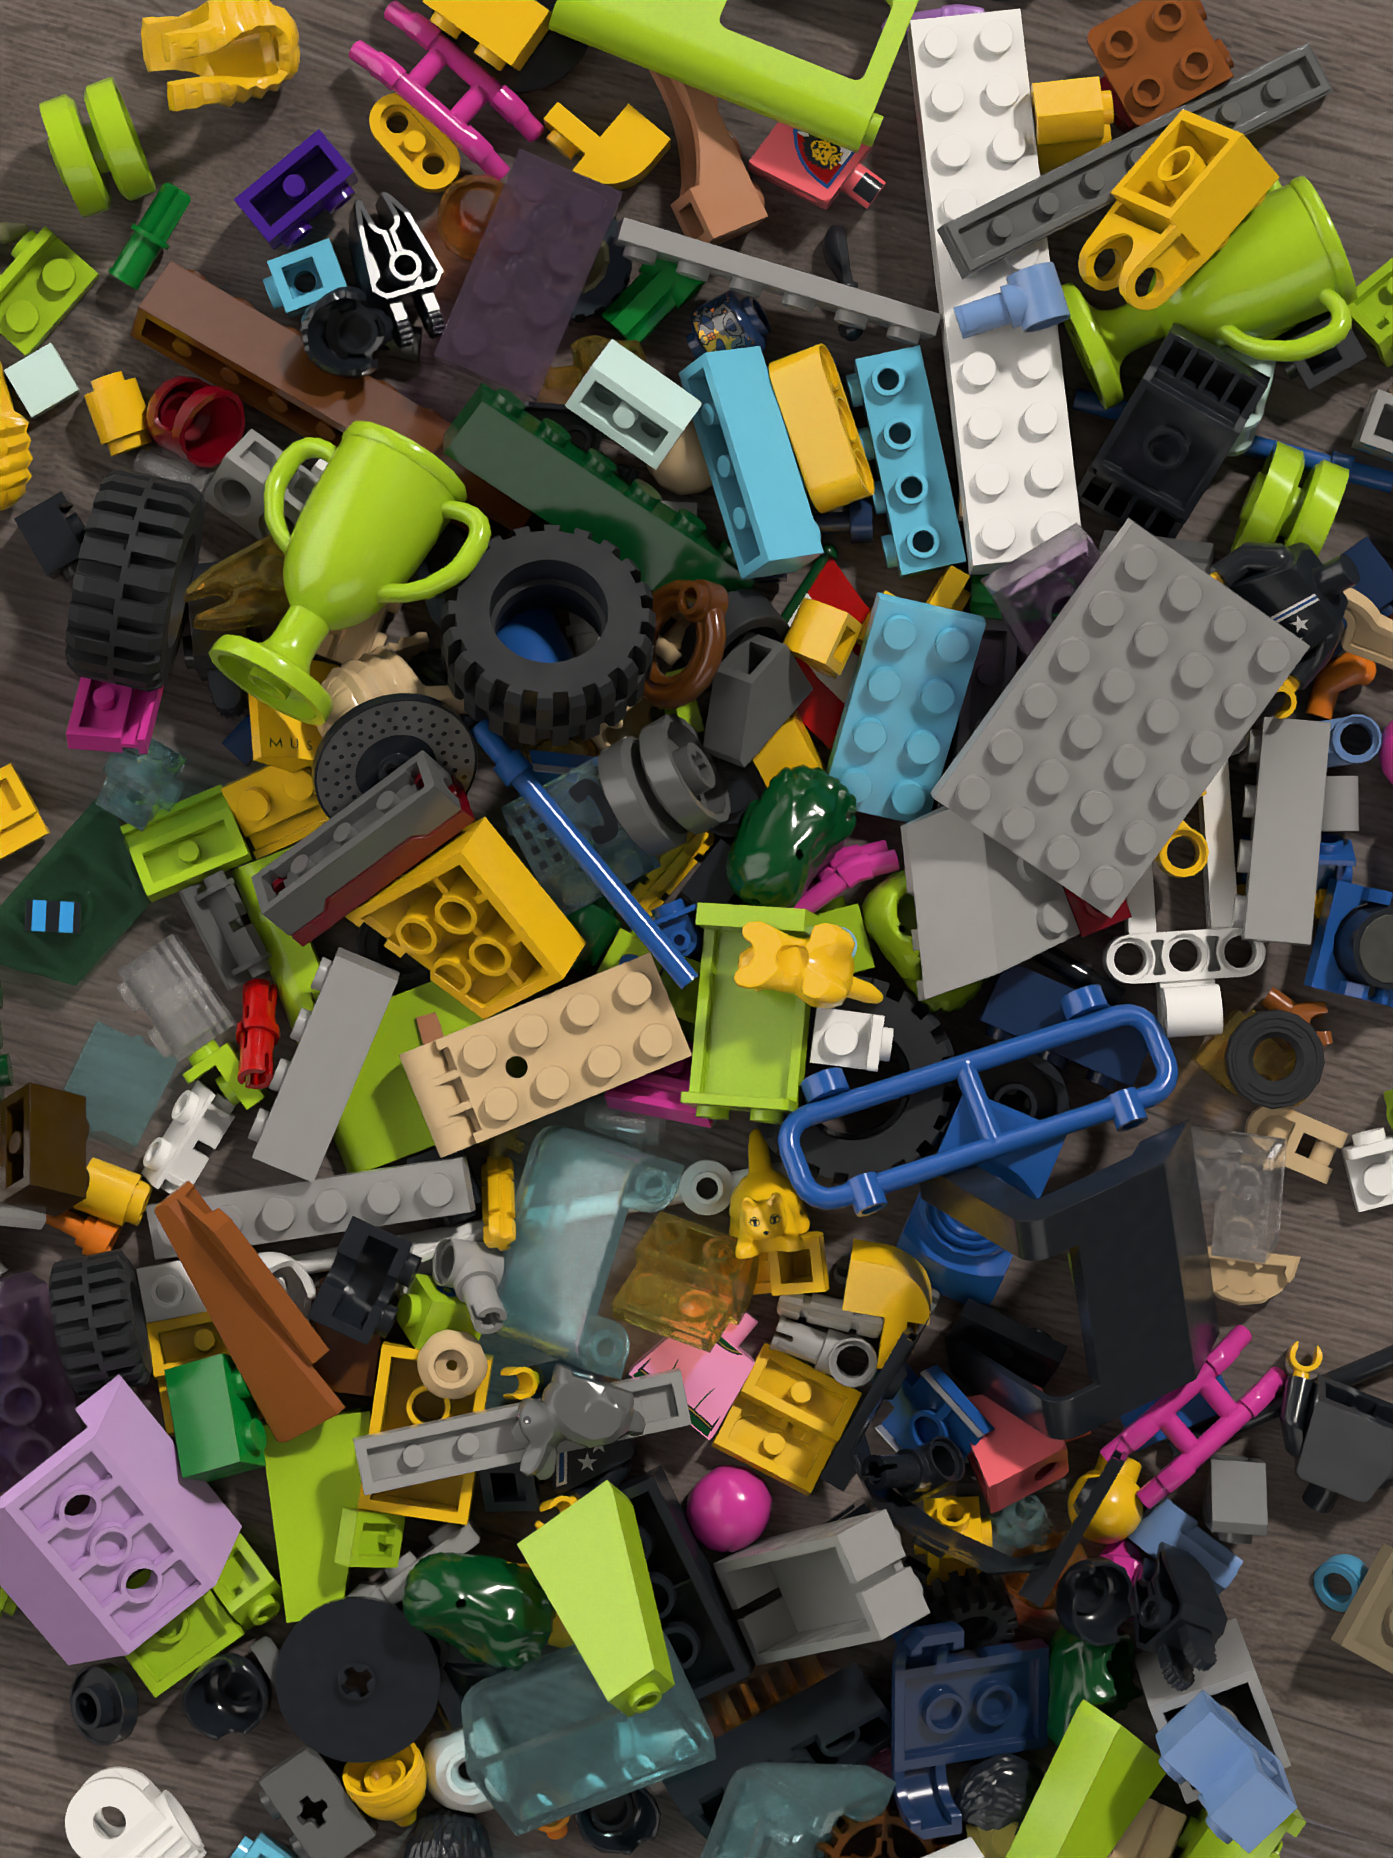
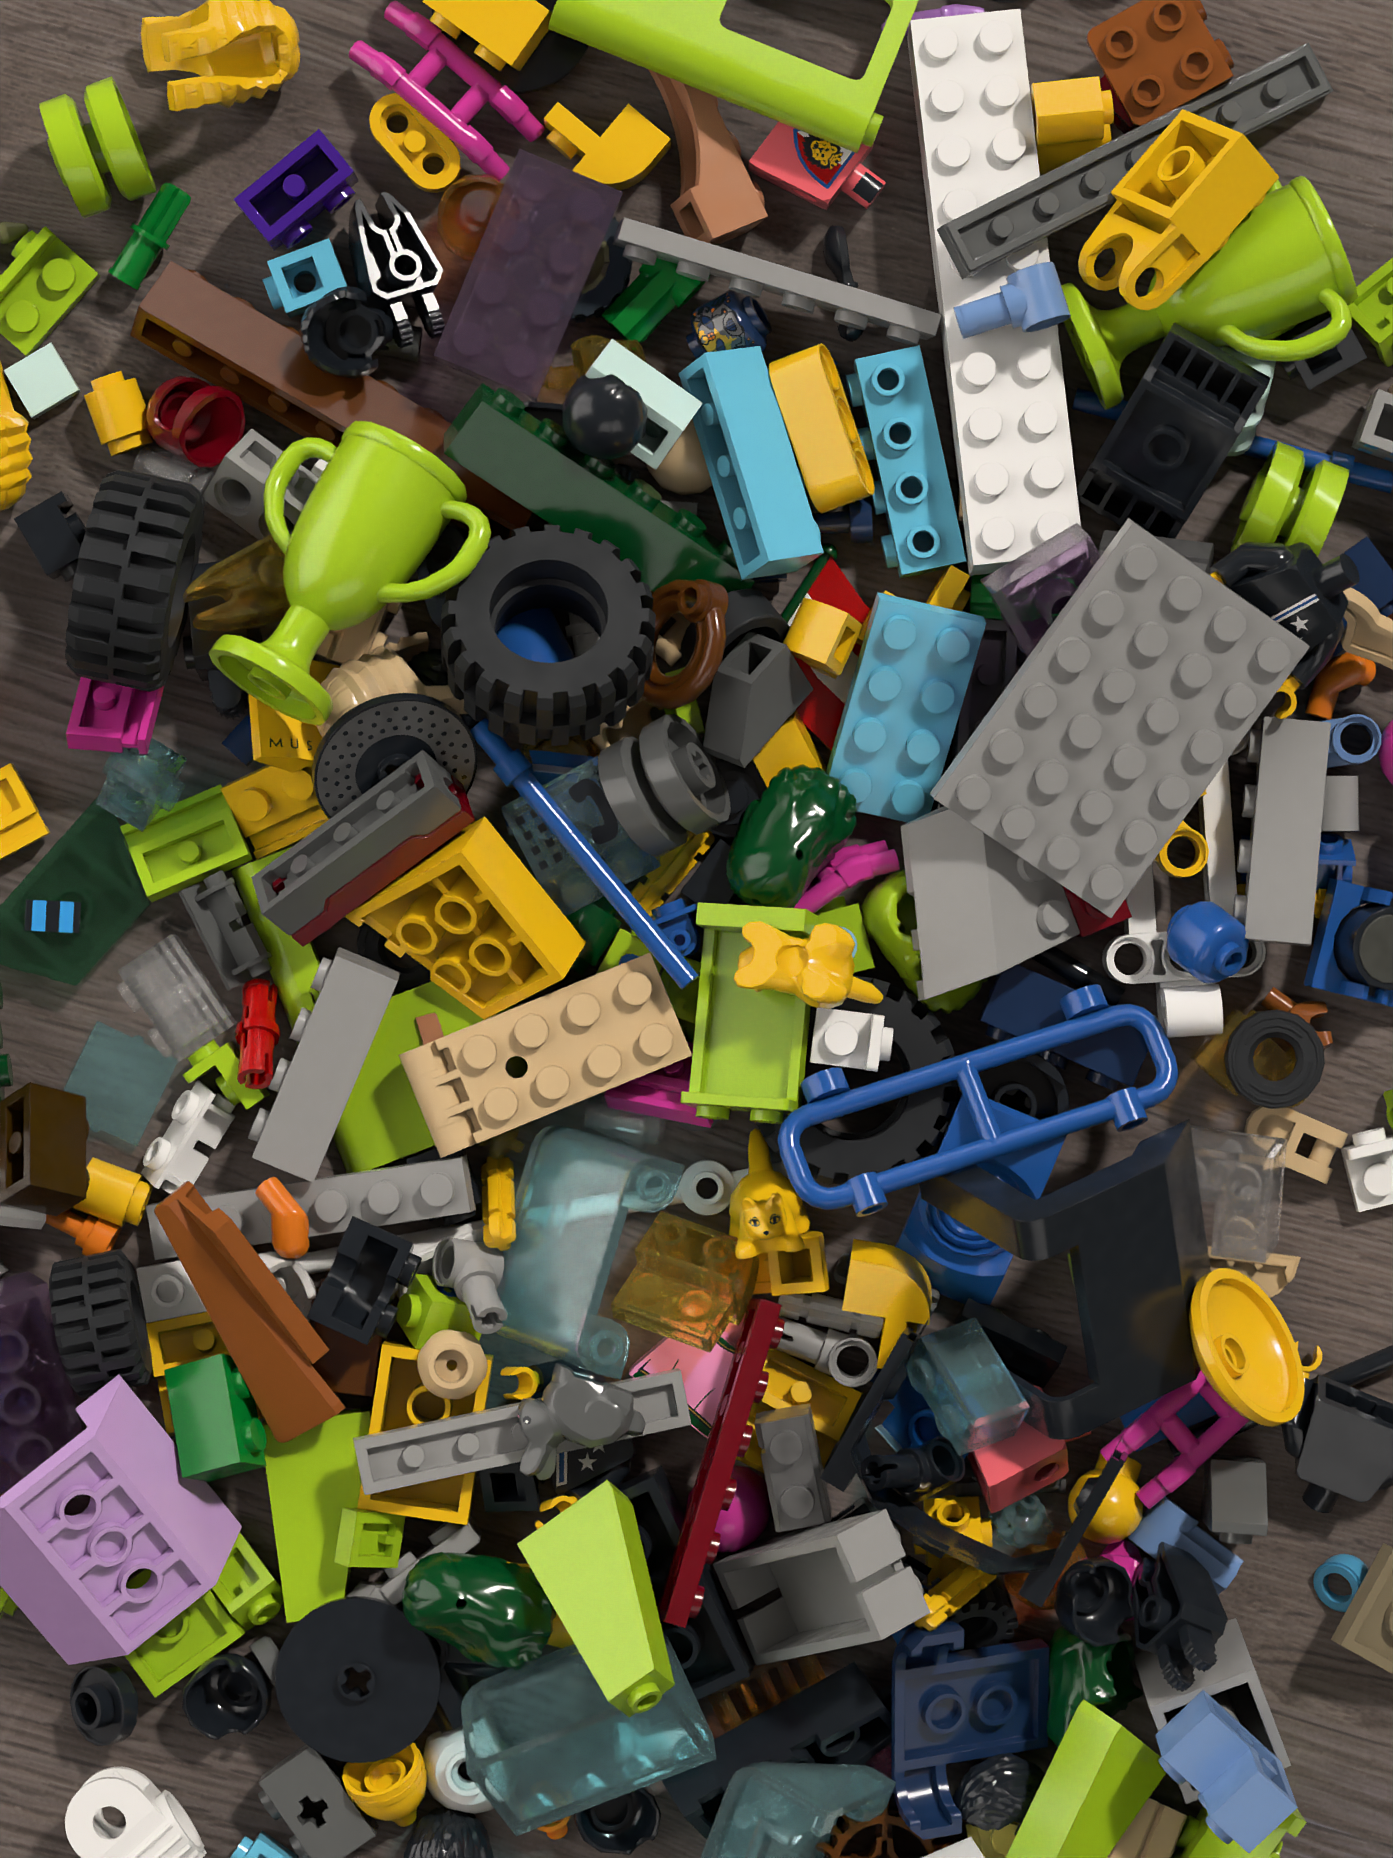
none -> orange arm [255,1177,309,1259]
none -> black hair [563,374,648,460]
none -> dark red plate [657,1298,785,1628]
none -> flat silver brick [754,1404,831,1532]
none -> clear light blue brick [905,1317,1030,1456]
none -> yellow axle [914,1562,997,1631]
none -> blue head [1166,901,1249,983]
none -> yellow dish [1189,1268,1304,1427]

